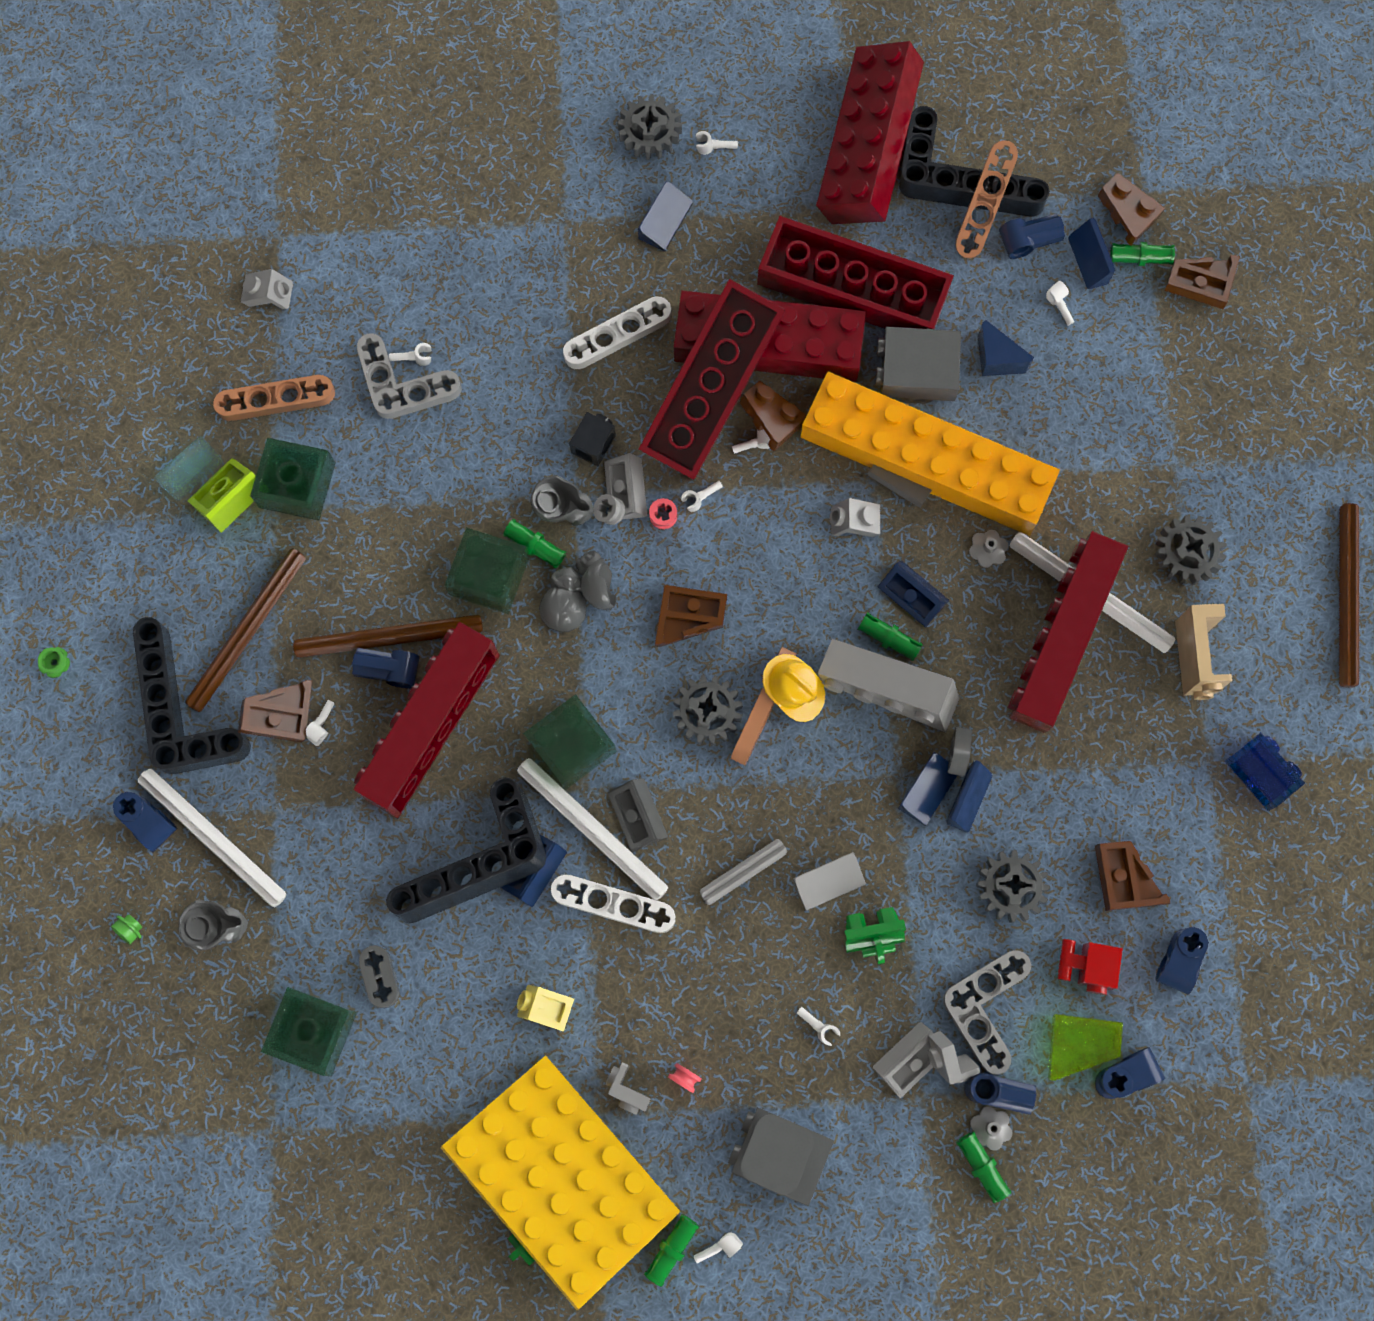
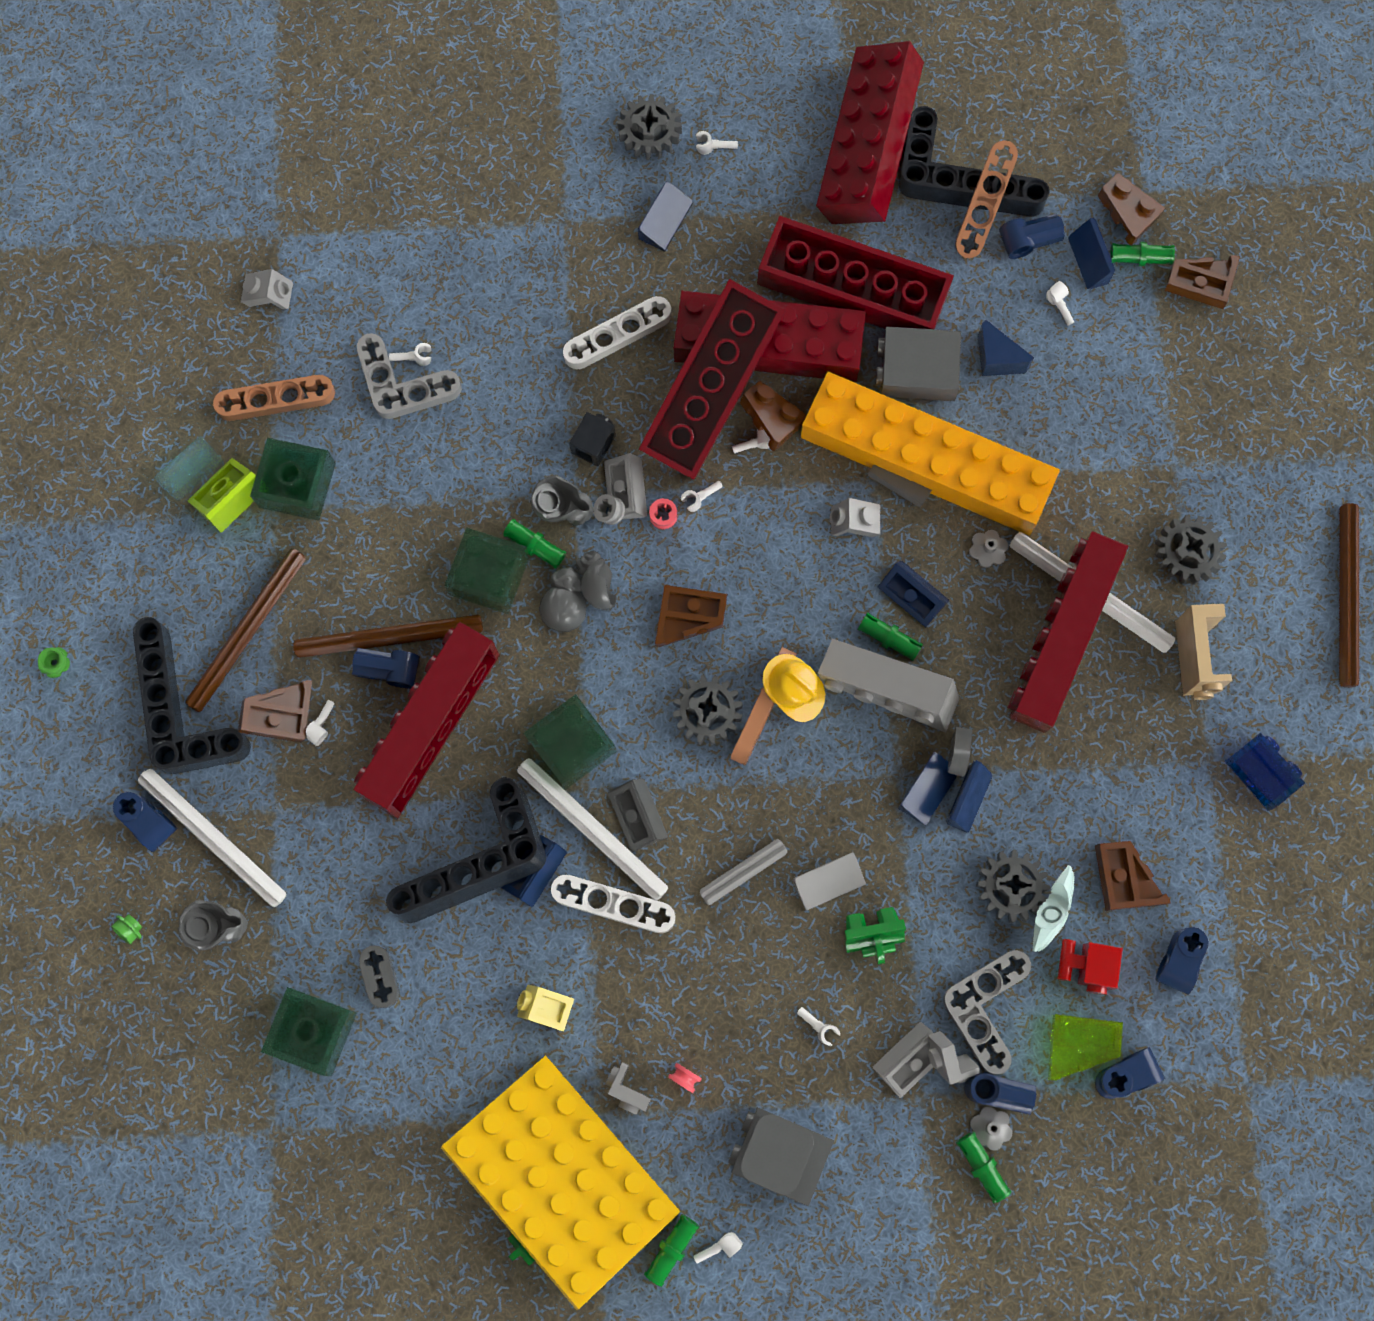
none -> light aqua hair [1033,865,1074,952]

